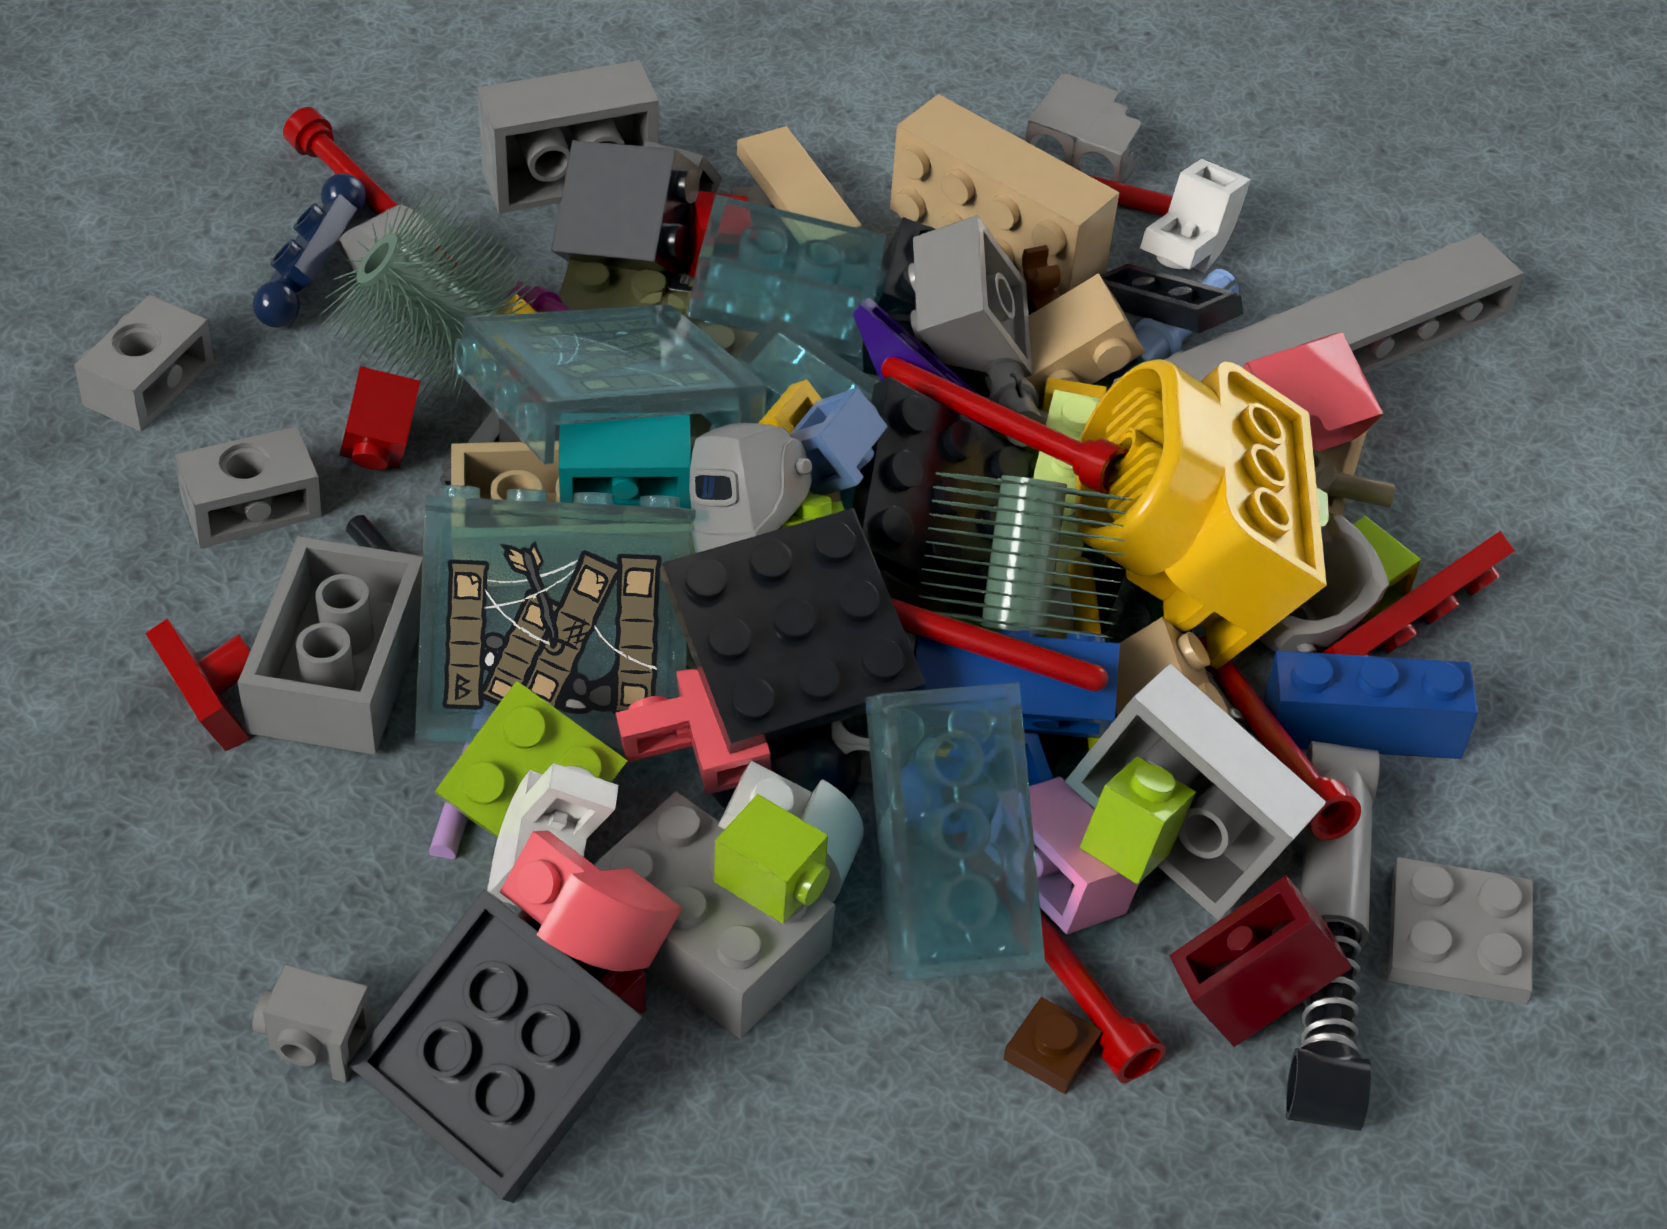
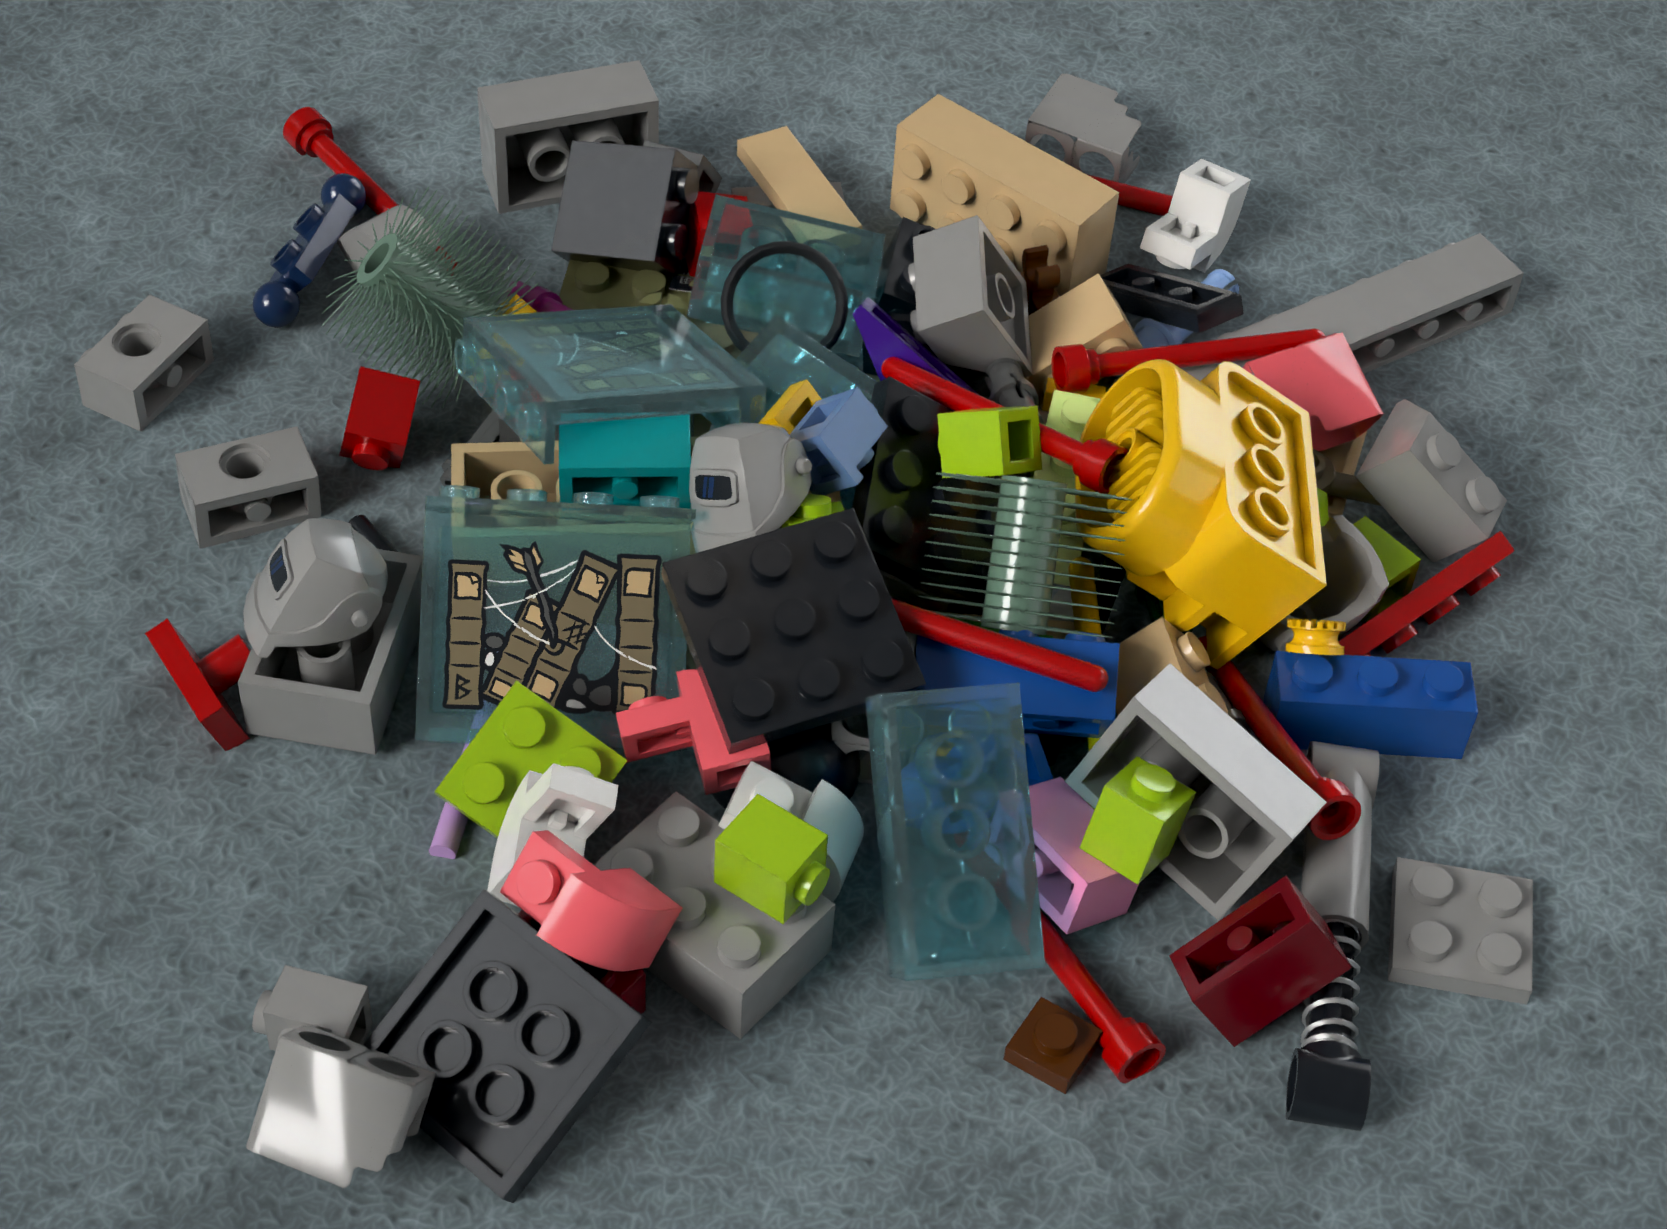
none -> light grey helmet [243,518,388,658]
none -> light grey piece [246,1026,436,1188]
none -> black tyre [721,241,848,369]
none -> lime brick [937,405,1043,478]
none -> red piece [1052,328,1325,393]
none -> yellow bush [1285,618,1346,655]
none -> light grey slope [1356,399,1507,562]

